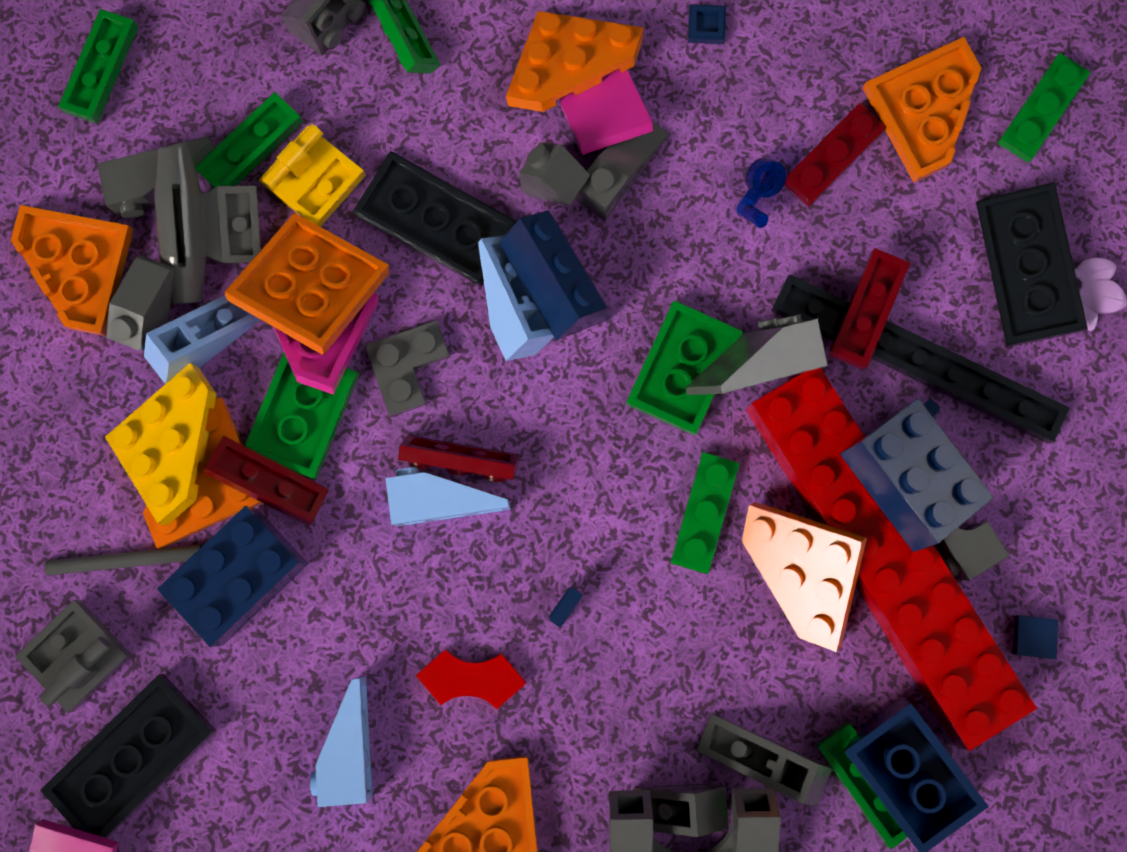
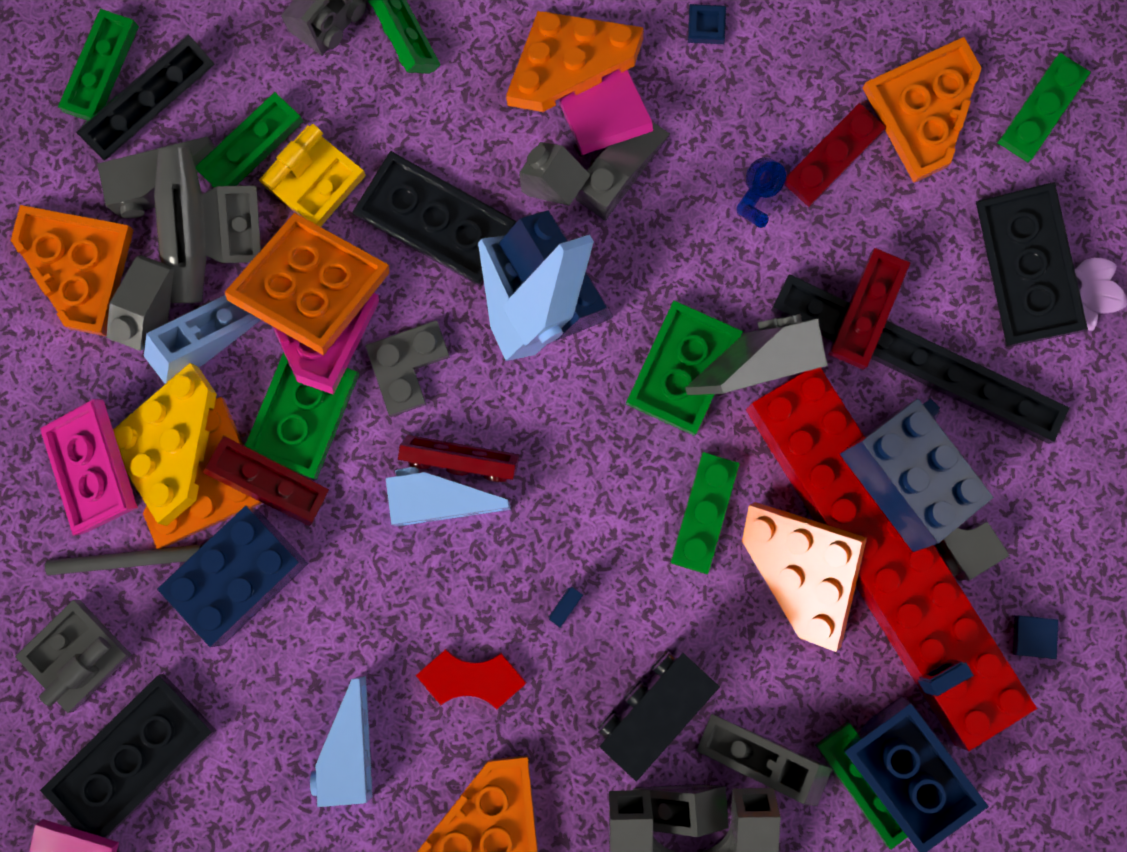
none -> dark pink tile [40,399,138,536]
none -> black brick [76,34,215,161]
none -> light blue slope [502,235,594,347]
none -> black brick [597,649,720,782]
none -> dark blue tile [918,659,974,696]

